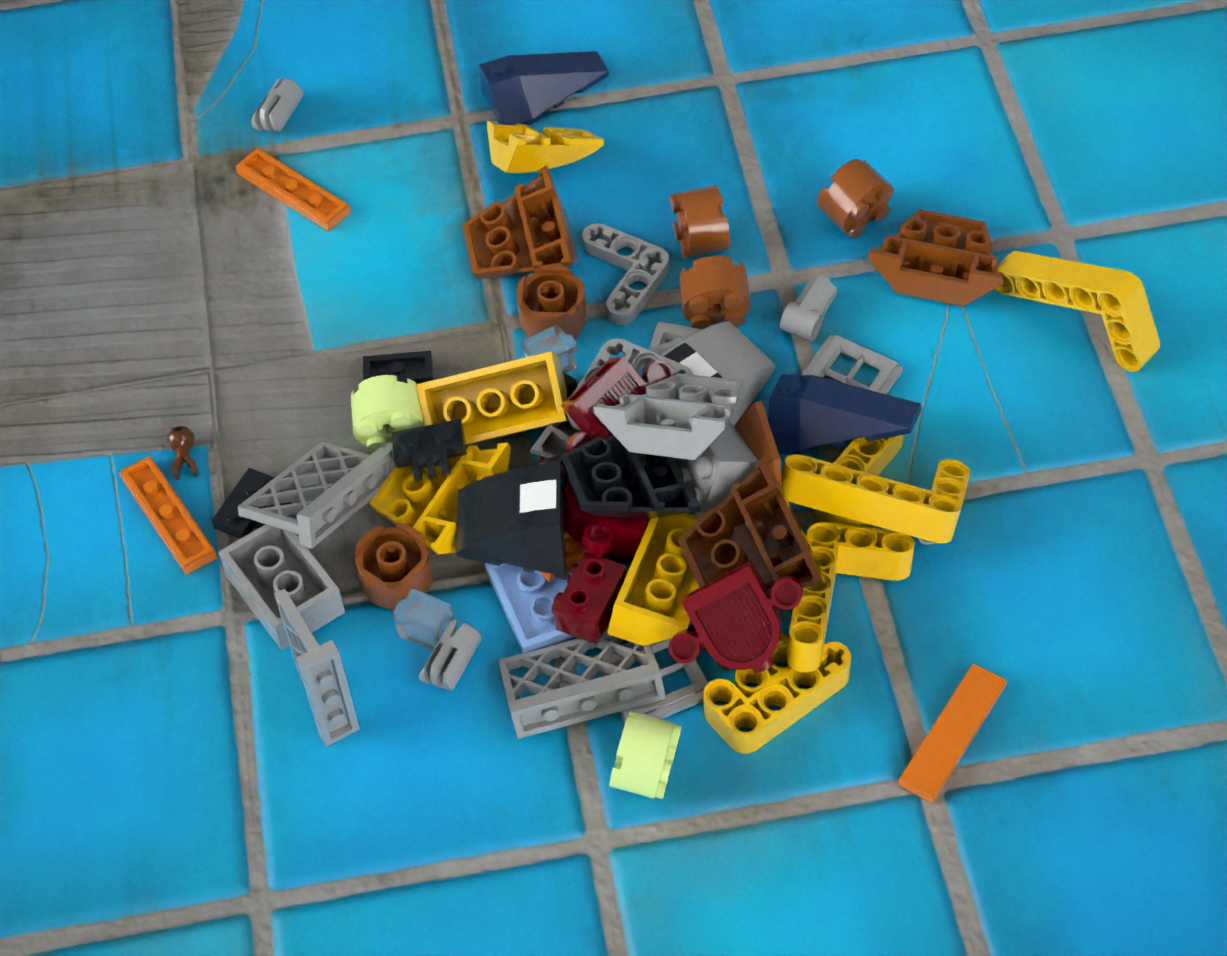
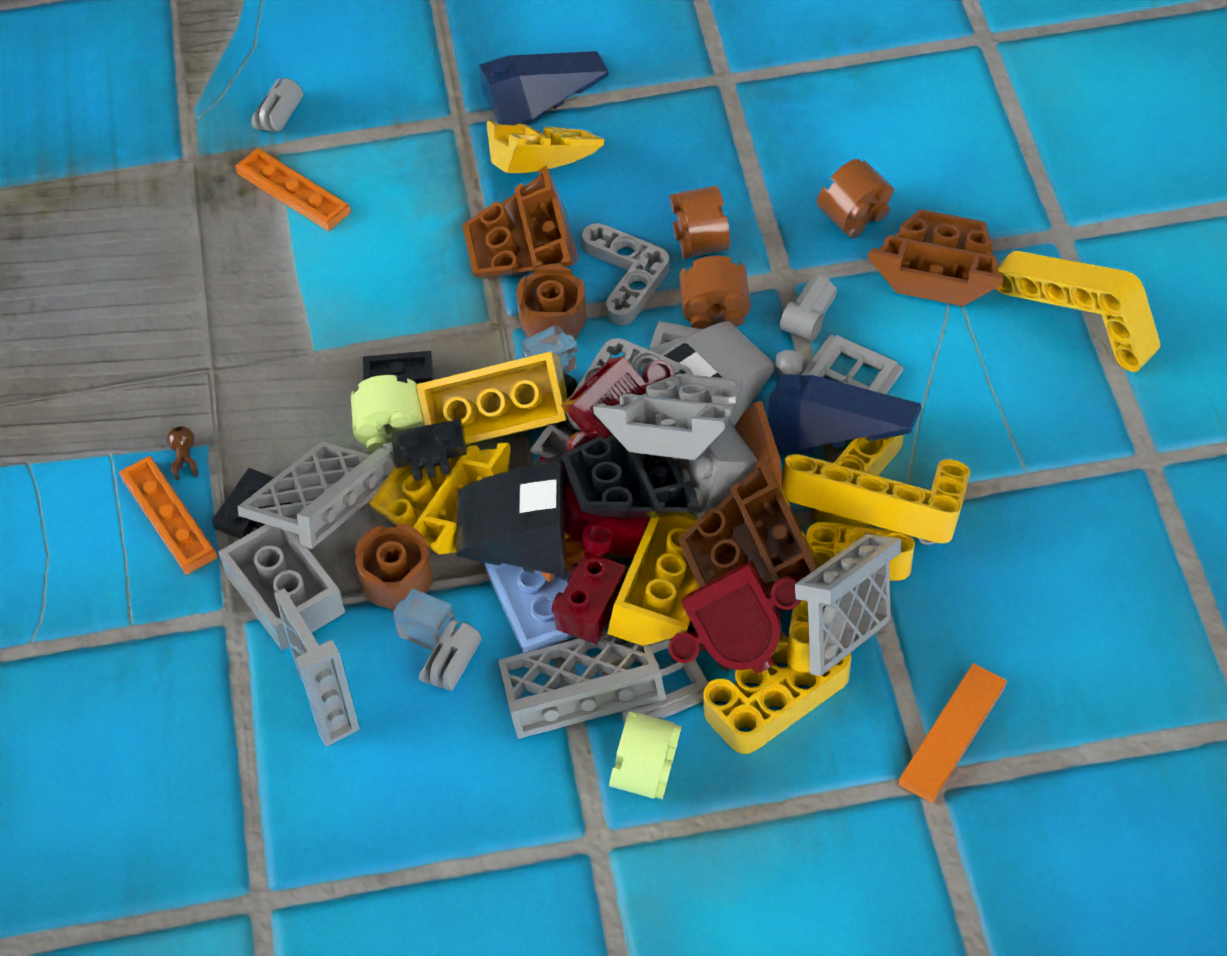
none -> light grey hinge [776,350,803,376]
none -> light grey fence [795,534,901,676]

